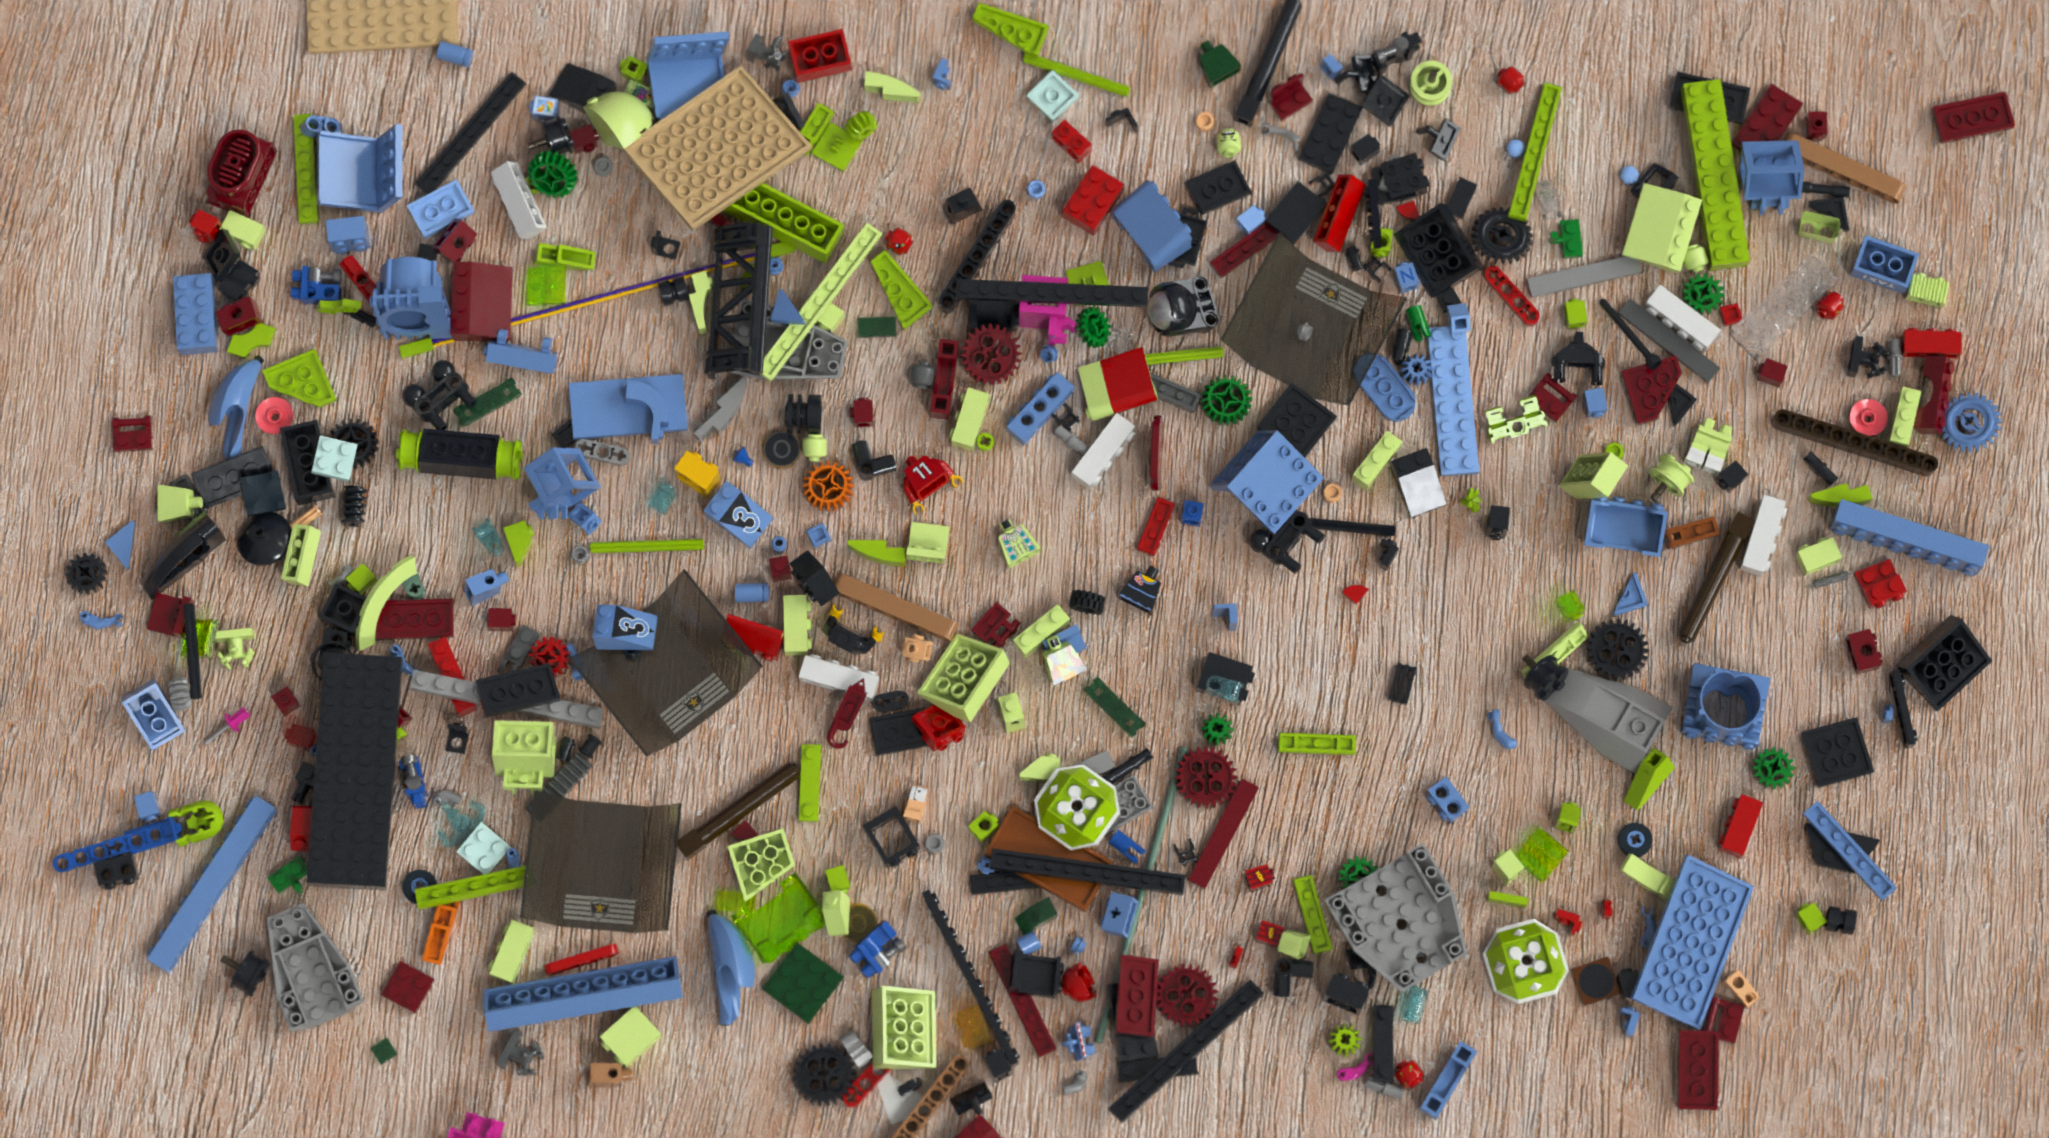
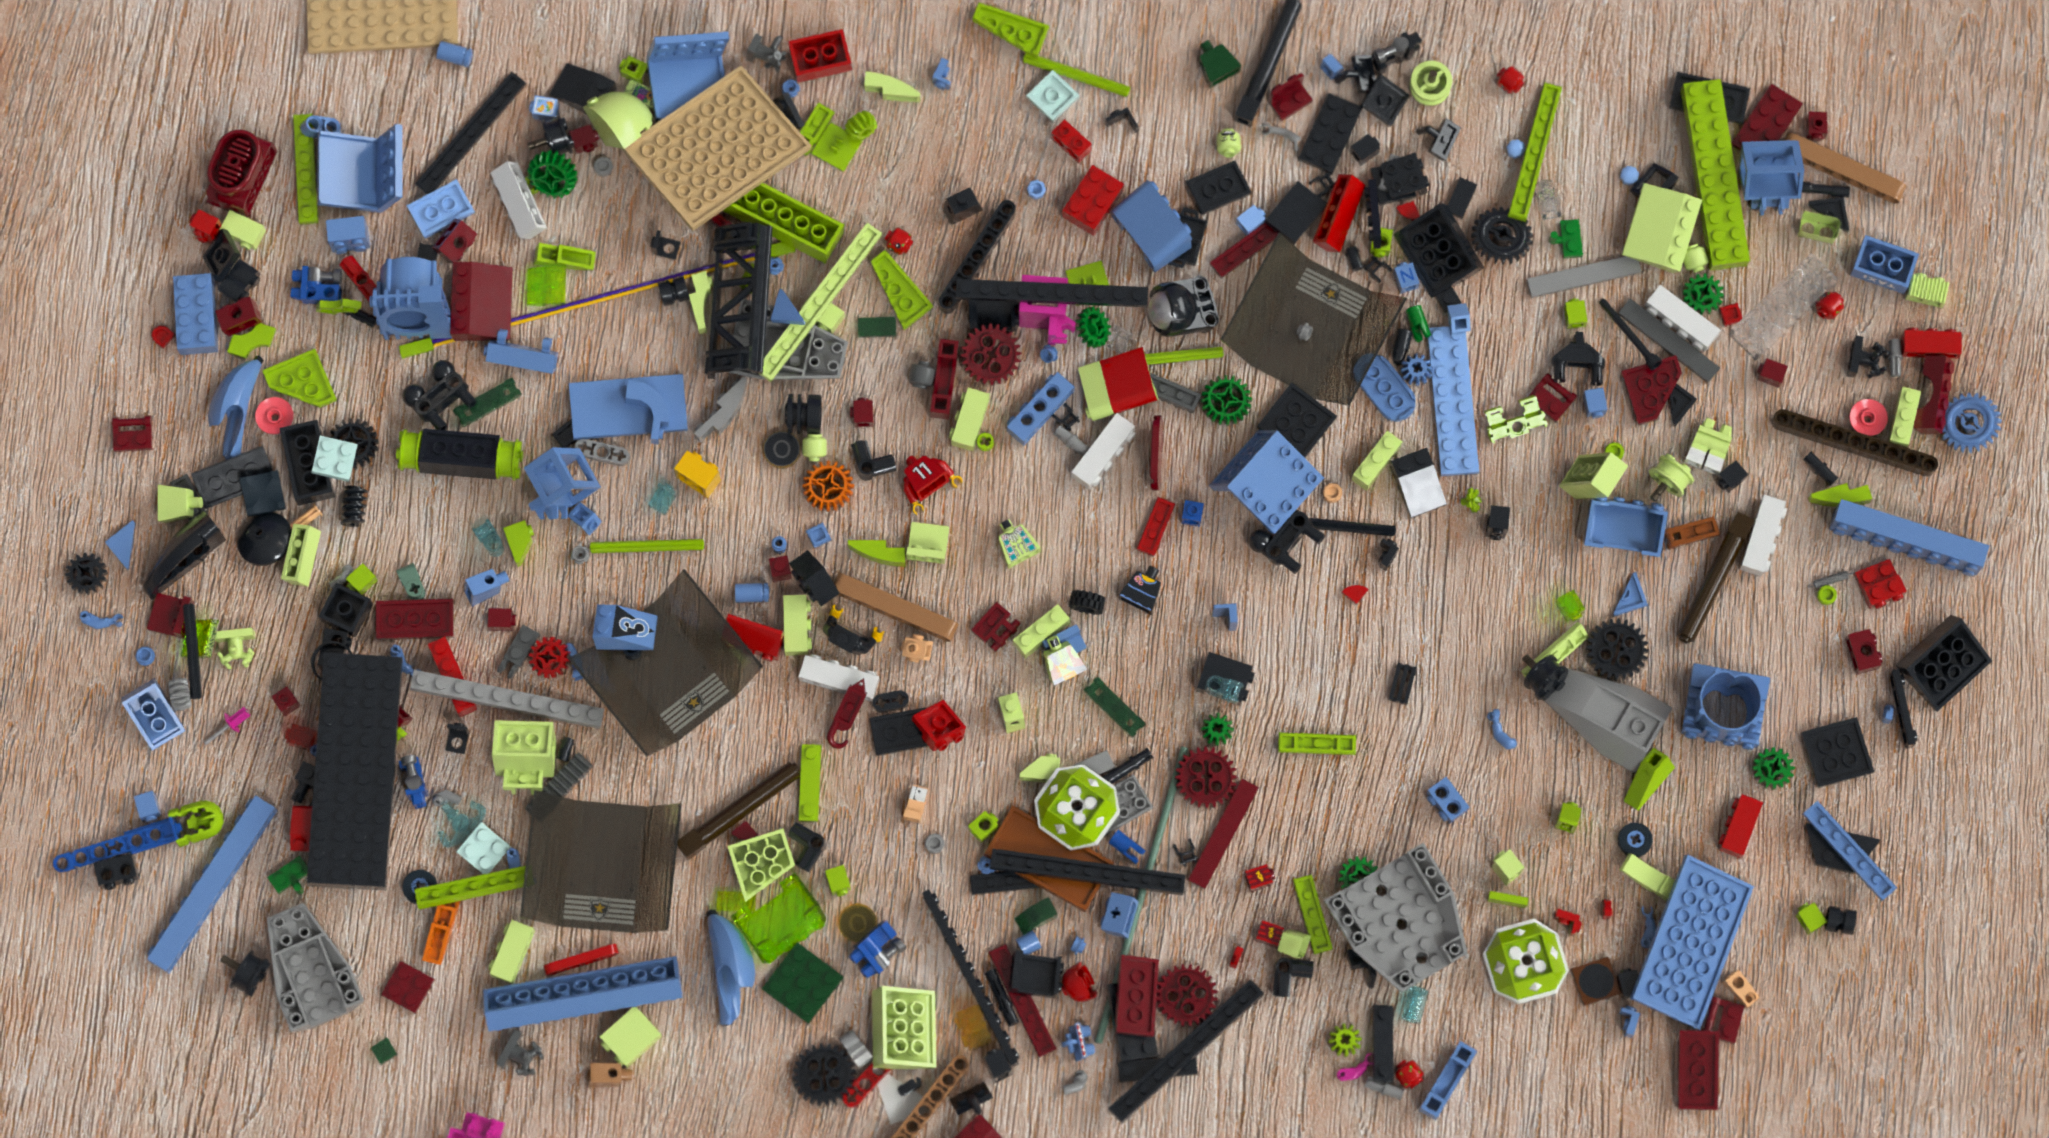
yellowish green tile [355,555,417,651] -> none
black plate [475,663,561,718] -> none
black bush [578,734,603,759] -> none
medium blue slope [703,481,773,548] -> none
blue rock [732,447,754,467] -> none
yellowish green slope [822,890,850,937] -> none
black window [863,806,920,868] -> none
yellowish green slope [917,634,1010,723] -> none
light nougat tile [1195,112,1214,132] -> none
black brick [1323,973,1370,1016] -> none
red beam [1484,266,1540,326] -> none
clear neon green slope [1515,827,1569,883] -> none
yellowish green brick [1795,537,1842,576] -> none
dark red plate [1932,91,2015,144] -> none
none -> medium blue plate [135,646,155,666]
none -> red tile [152,326,175,349]
none -> black piece [788,822,827,873]
none -> black pin [984,969,1020,1027]
none -> lime tile [1817,585,1837,605]

